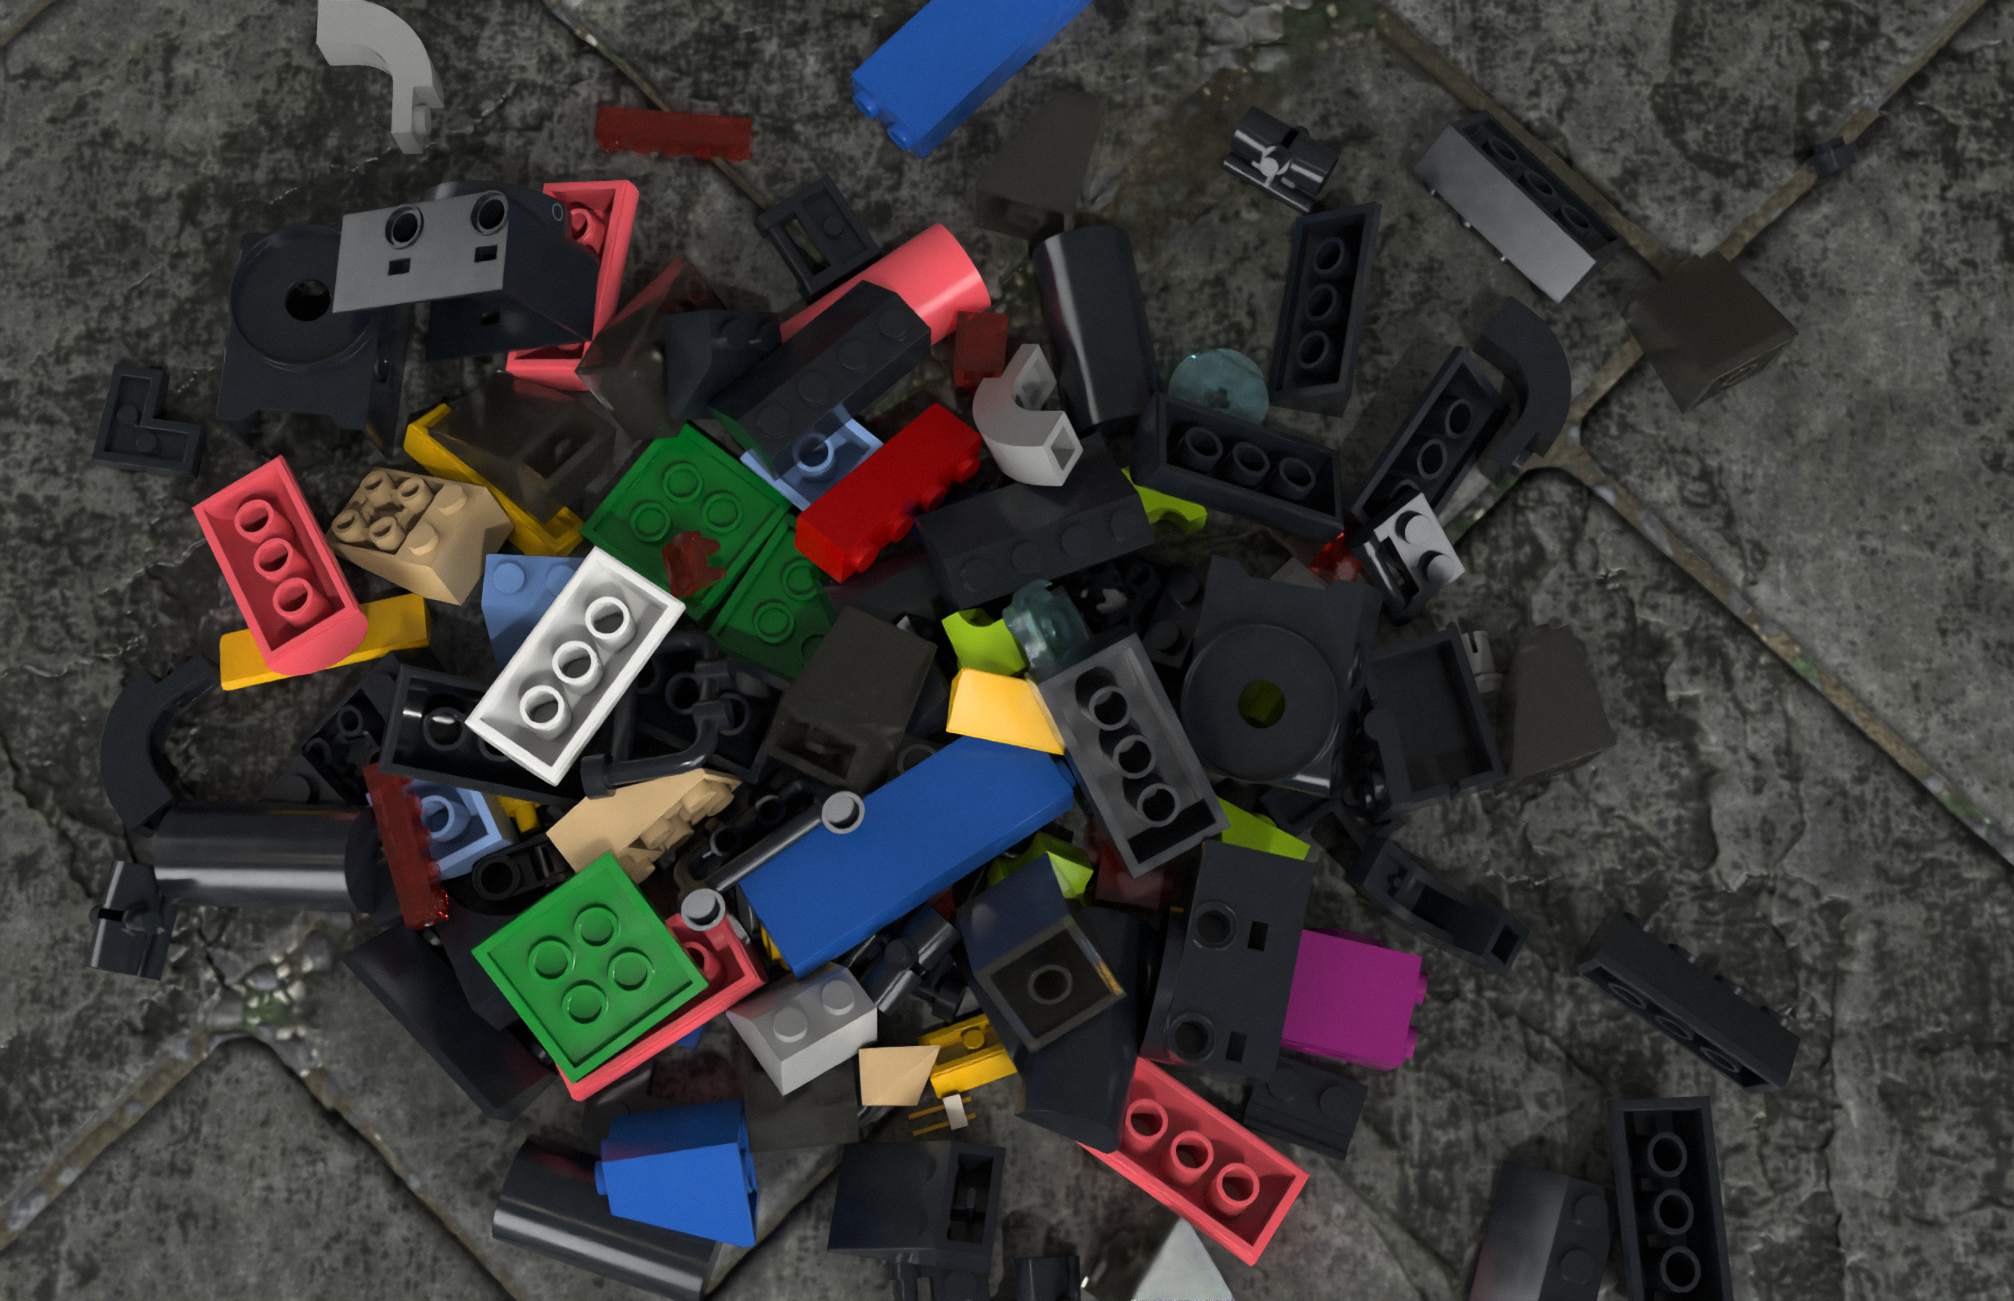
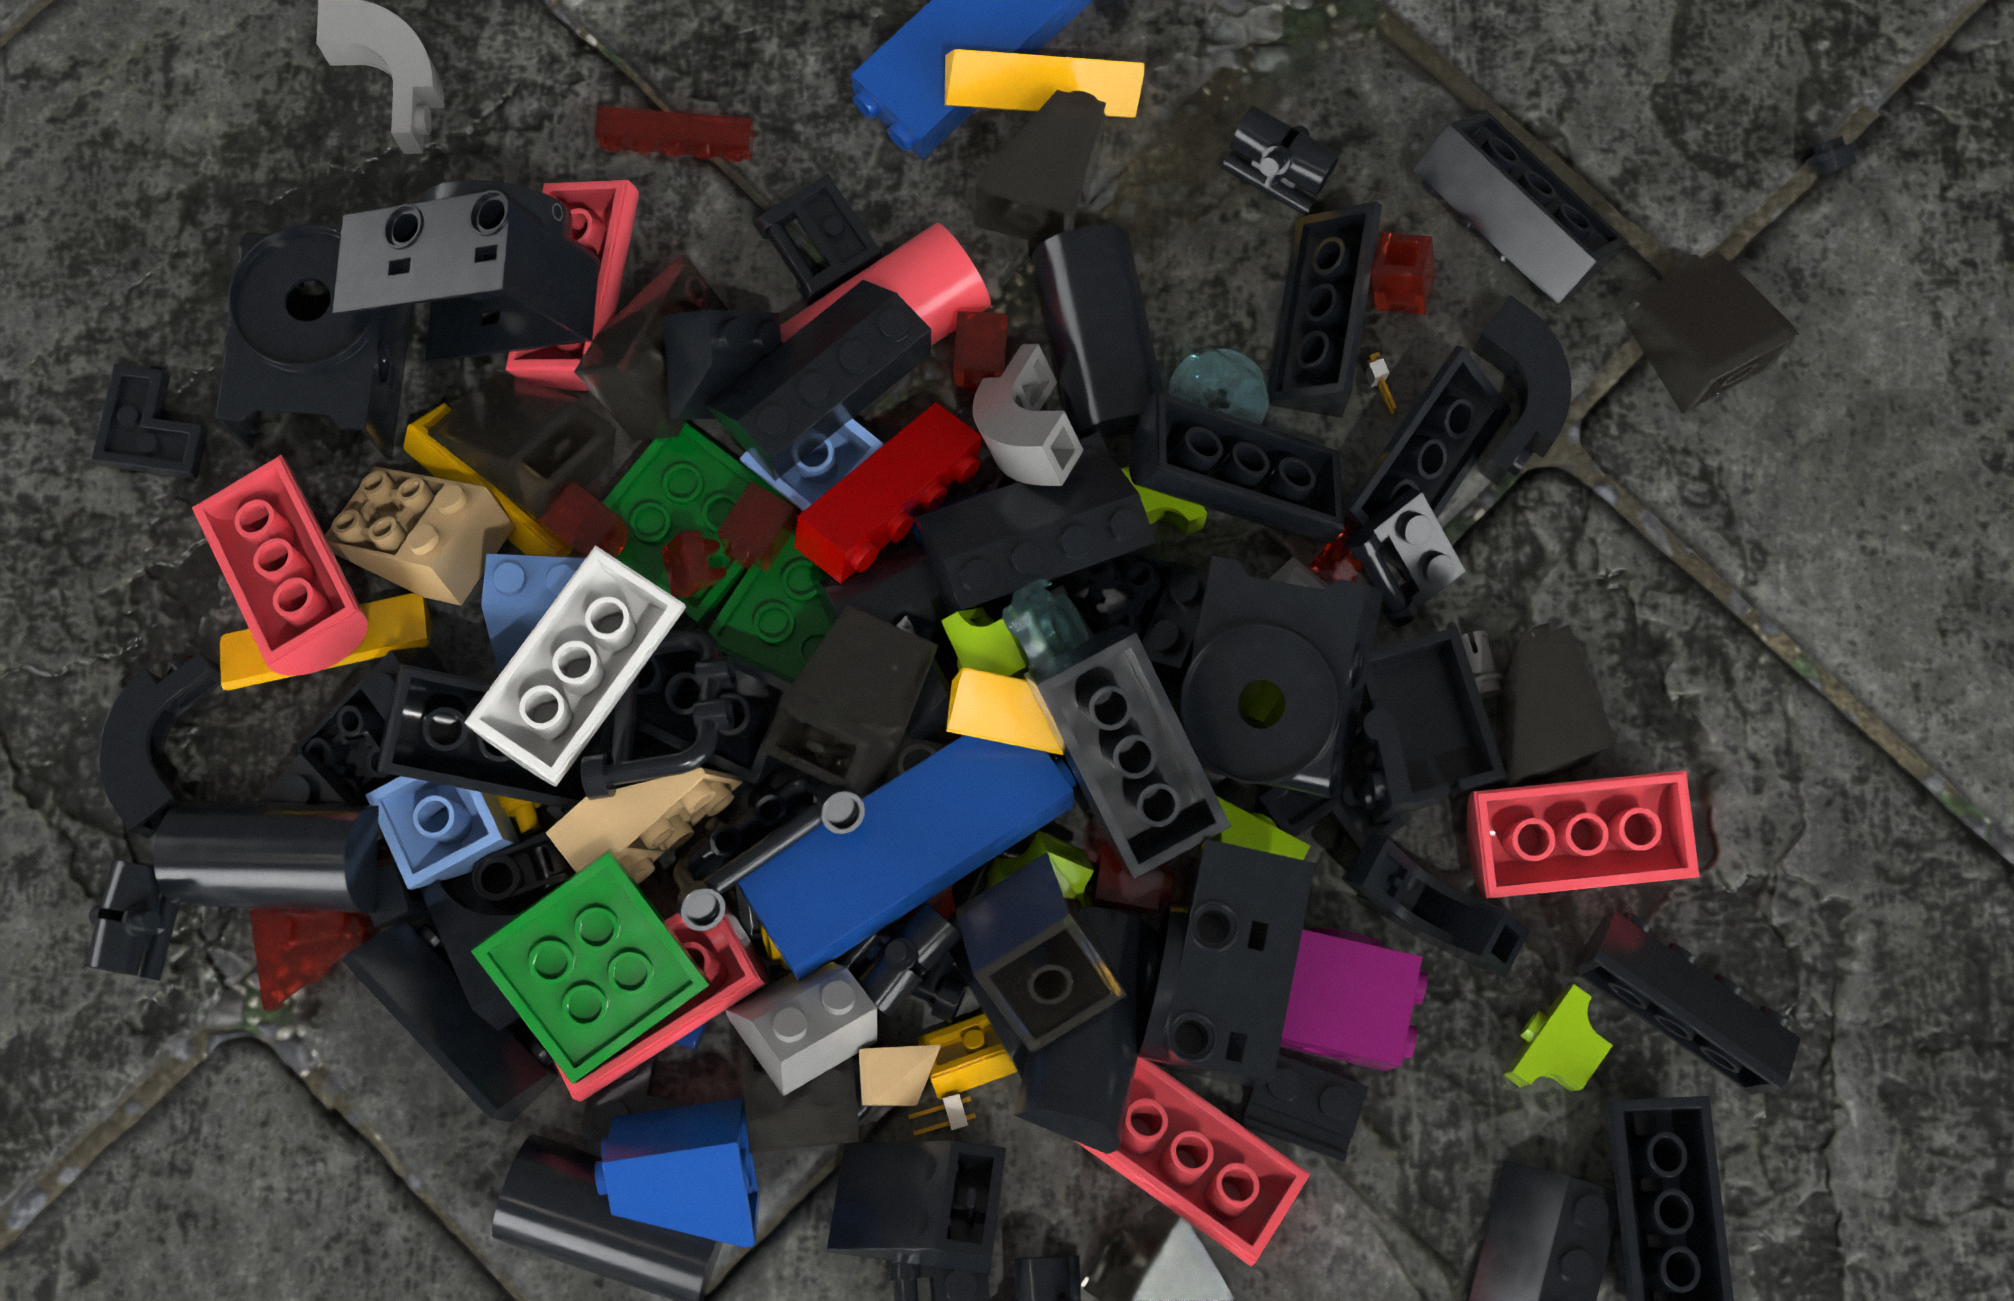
clear red piece [362,762,450,930] -> none
none -> clear red wing [250,909,367,1012]
none -> clear red brick [539,481,629,558]
none -> clear red brick [717,481,798,572]
none -> yellow slope [944,49,1145,118]
none -> piece [1365,352,1397,415]
none -> clear red brick [1371,232,1435,315]
none -> coral brick [1467,770,1700,899]
none -> lime brick [1503,984,1613,1092]

